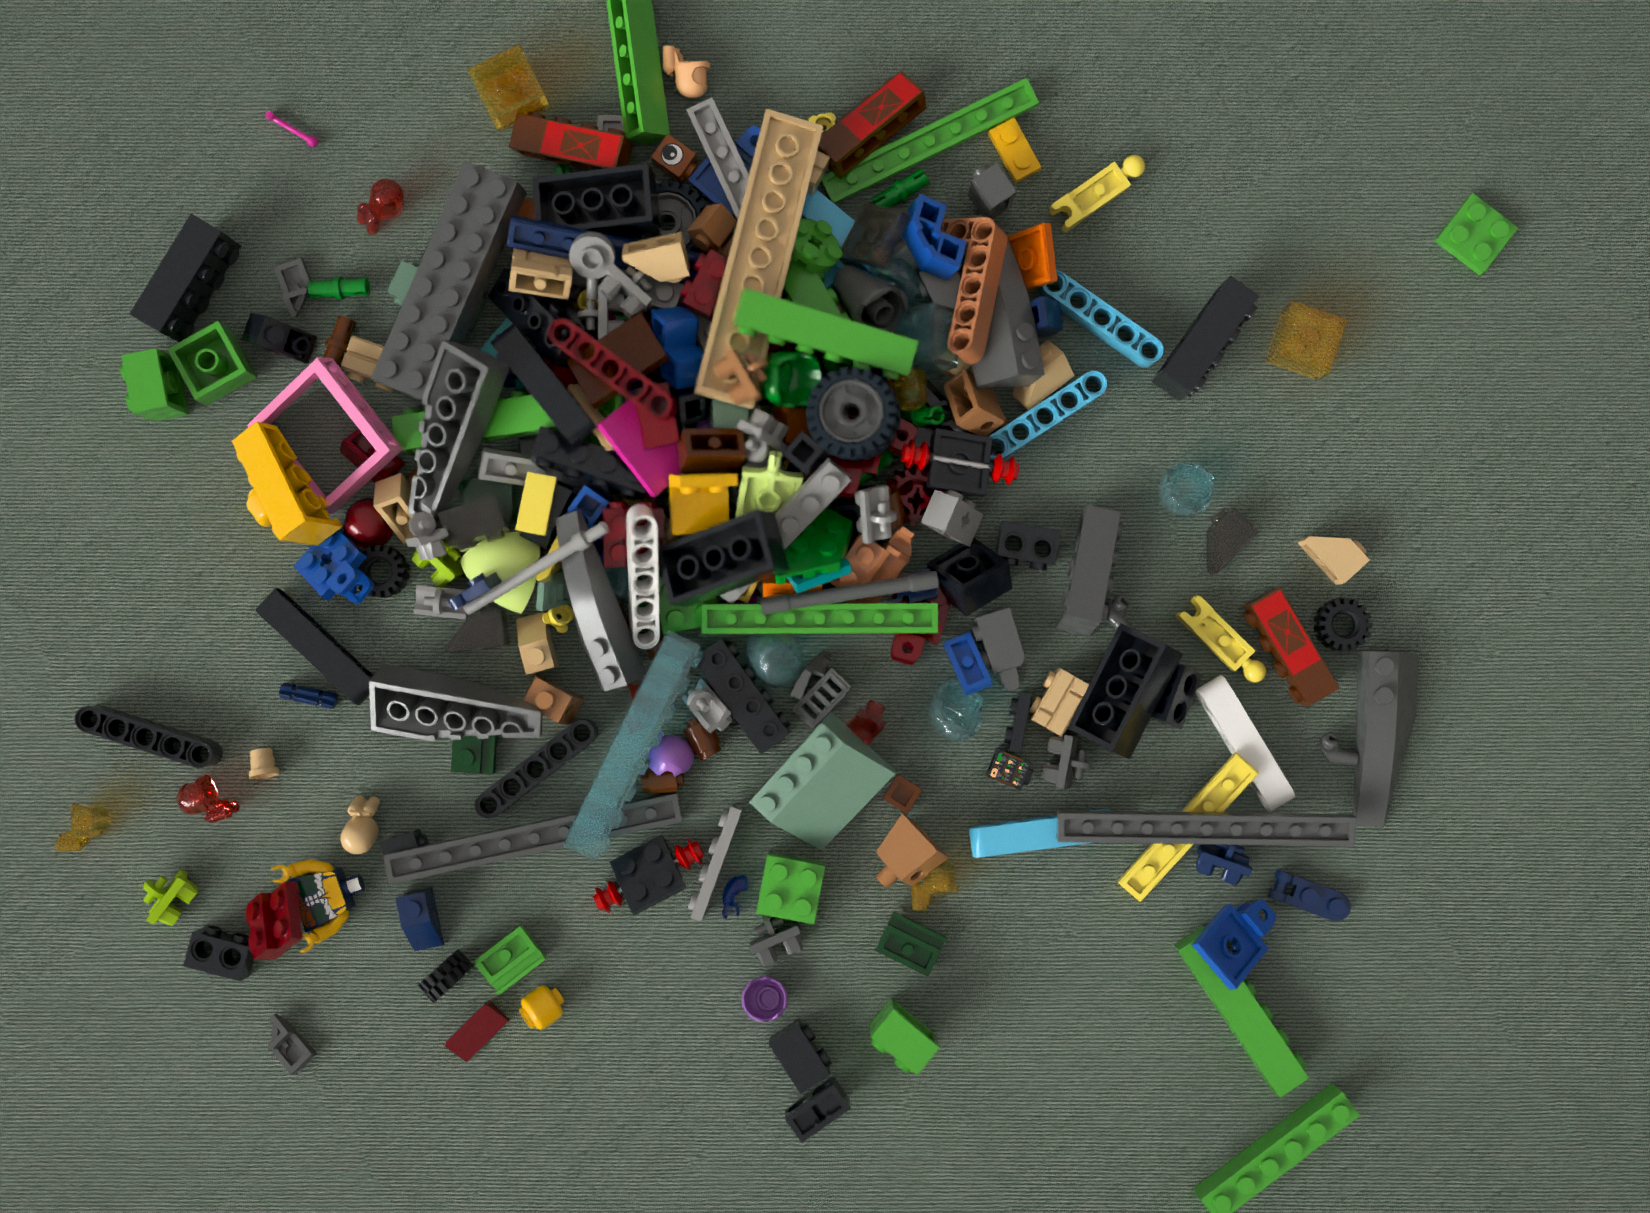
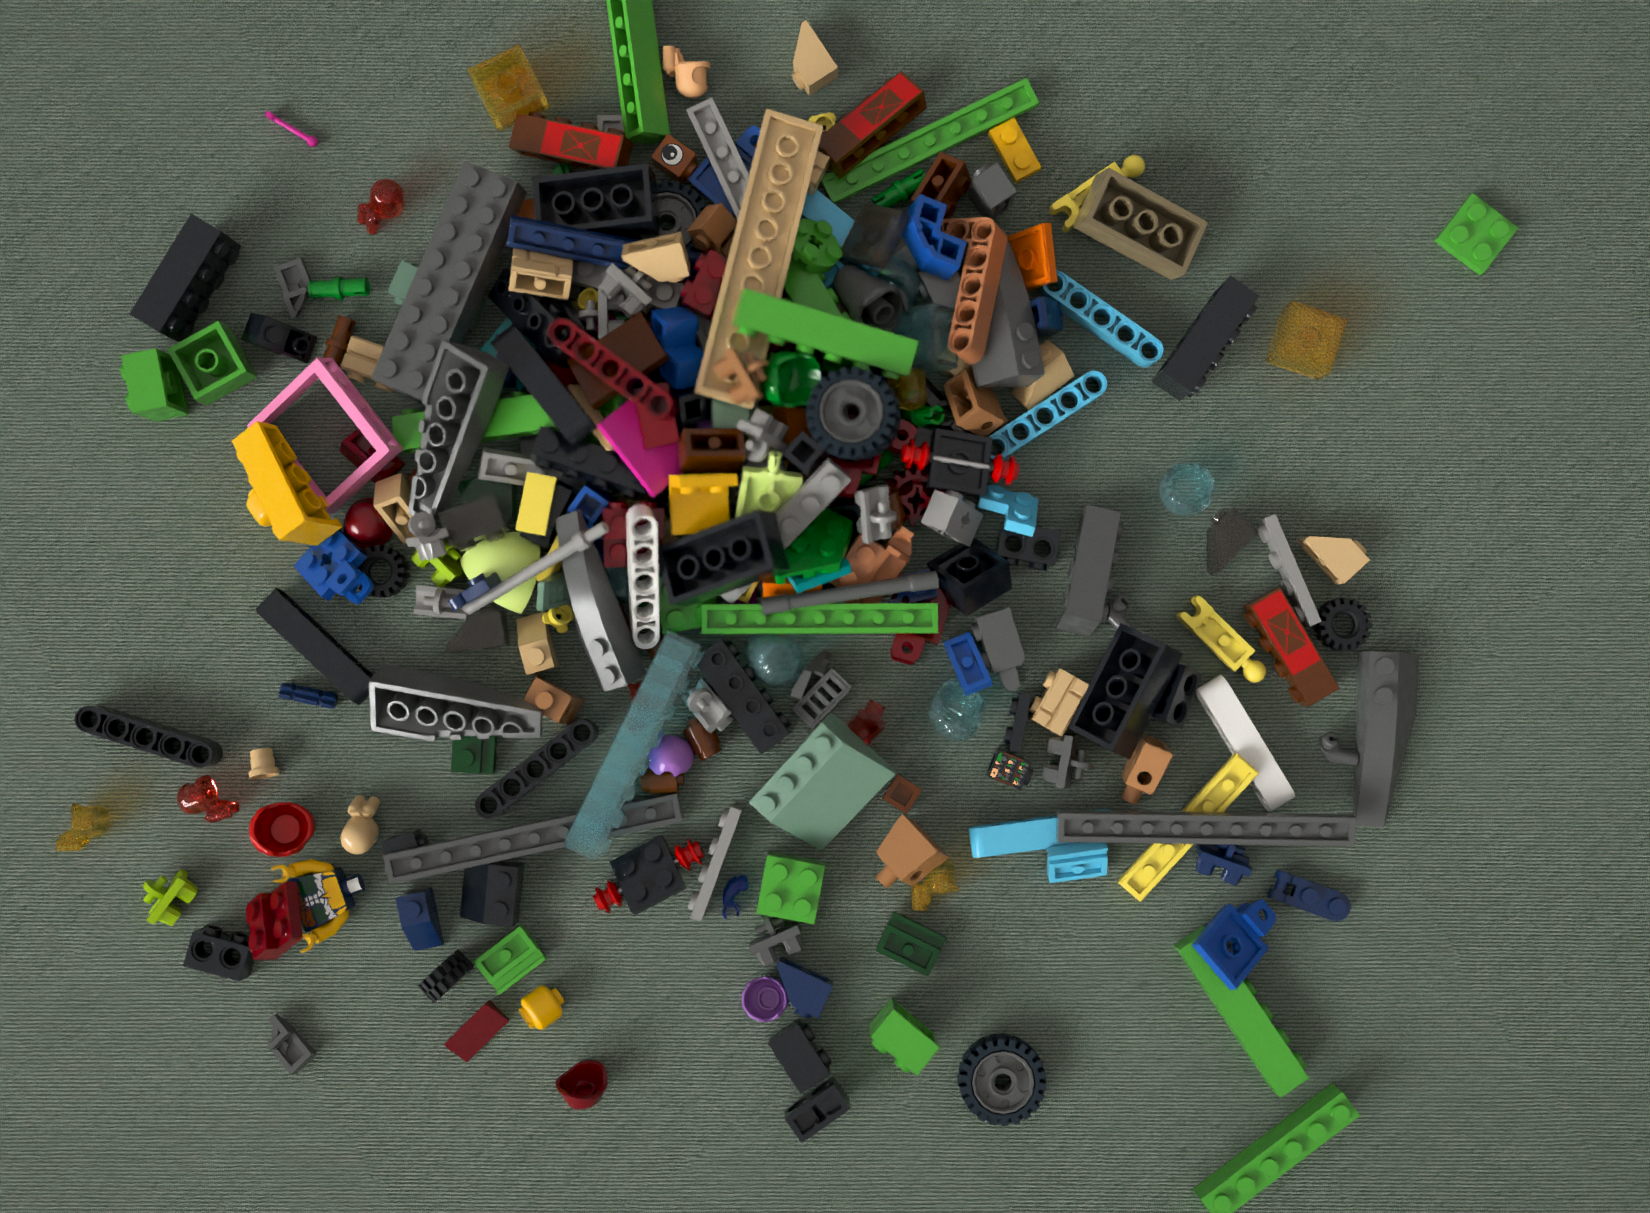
light grey piece [569,232,615,300] -> none
none -> red piece [249,802,315,857]
none -> black slope [460,861,524,927]
none -> dark red helmet [556,1060,608,1109]
none -> dark blue slope [777,956,833,1019]
none -> tan slope [792,20,838,96]
none -> reddish brown brick [911,151,971,219]
none -> wheel [958,1033,1046,1126]
none -> medium azure plate [978,485,1038,537]
none -> medium azure plate [1047,842,1108,883]
none -> dark tan brick [1073,168,1208,280]
none -> medium nougat torso [1121,734,1173,805]
none -> light grey plate [1257,514,1322,627]

